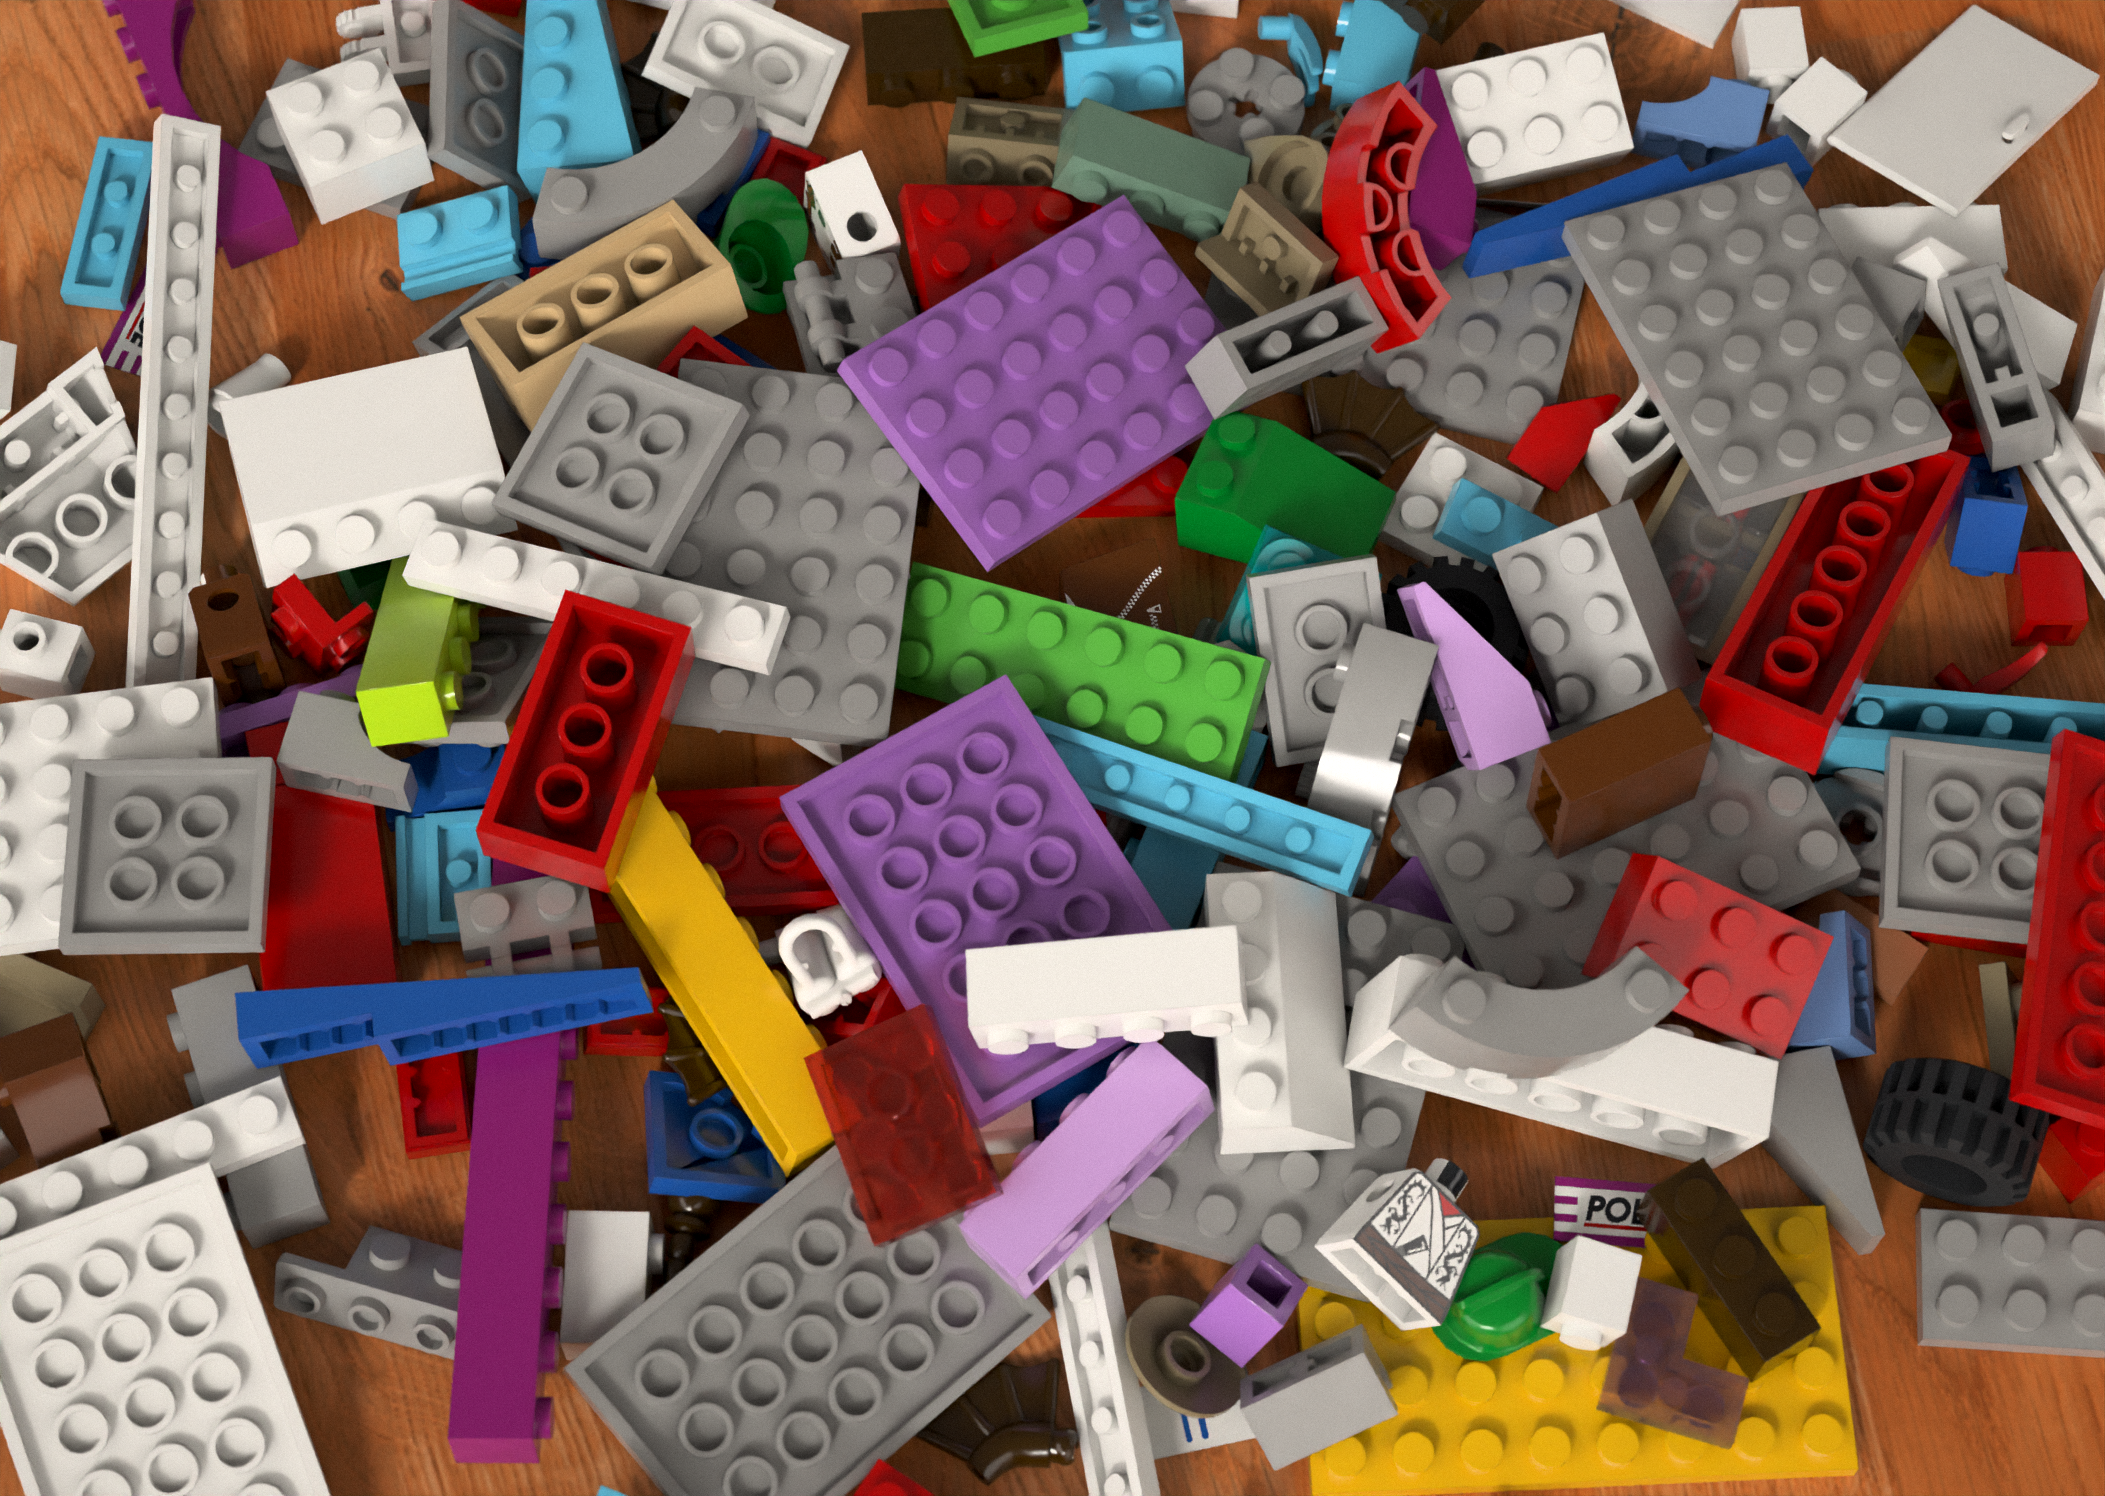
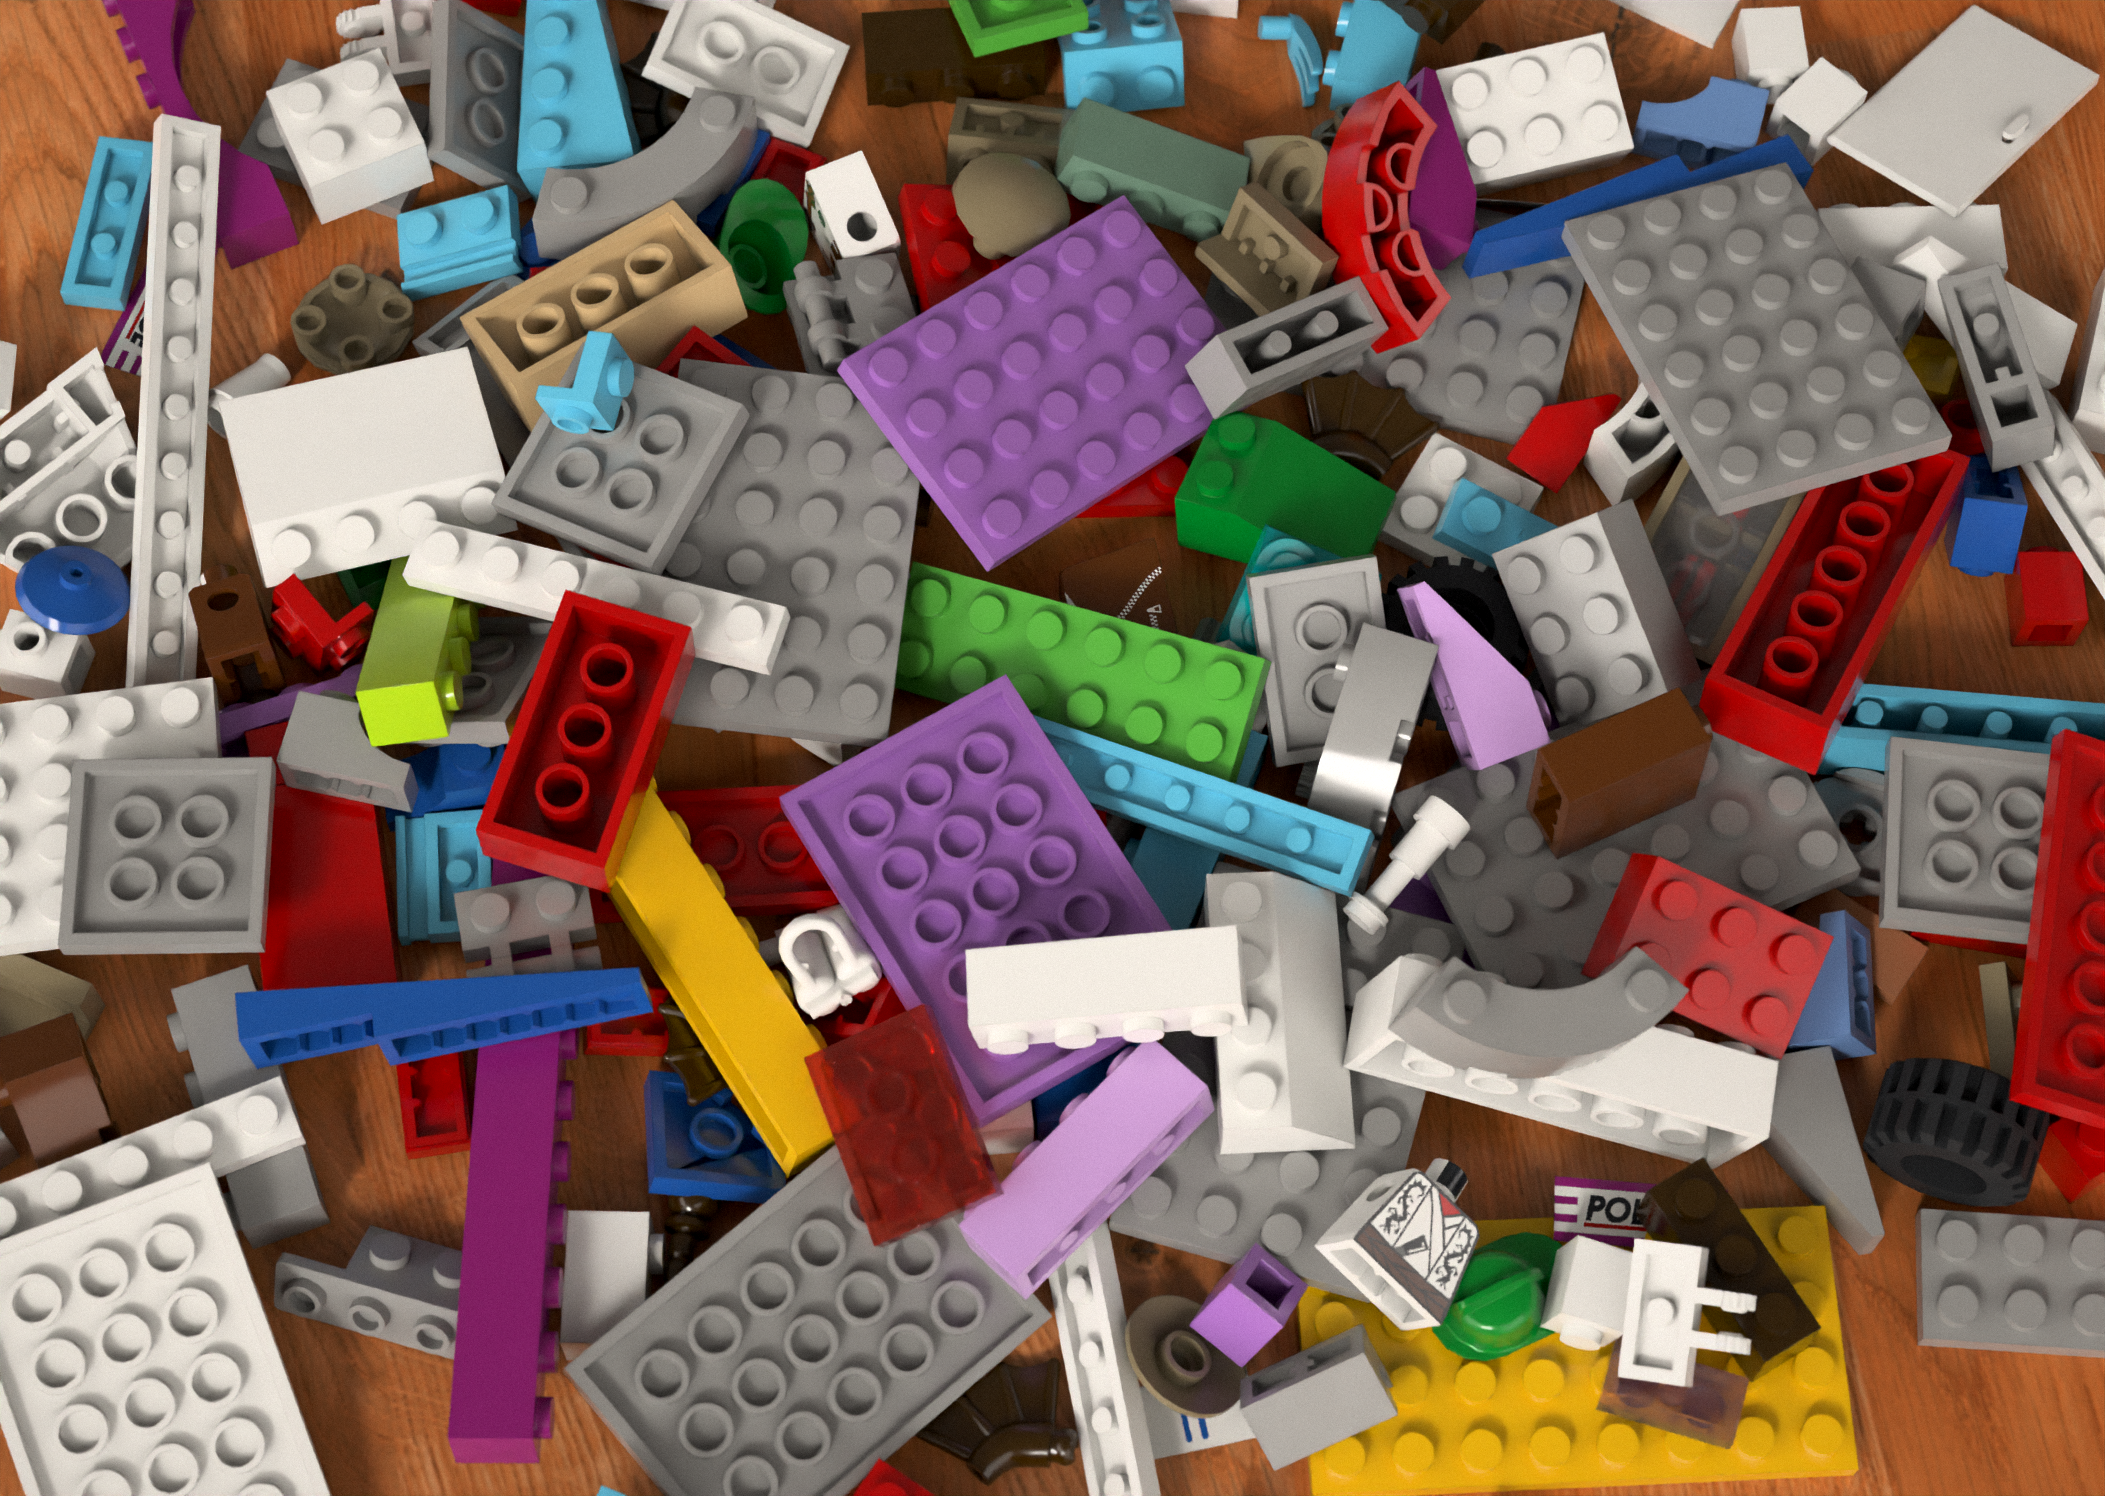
light grey plate [1187,48,1305,156] -> none
red piece [1933,641,2048,695] -> none
none -> blue piece [15,546,131,635]
none -> dark tan dish [290,264,415,375]
none -> medium azure bracket [535,331,634,434]
none -> dark tan dish [952,152,1071,260]
none -> white piece [1343,795,1471,935]
none -> white hinge [1618,1238,1757,1387]

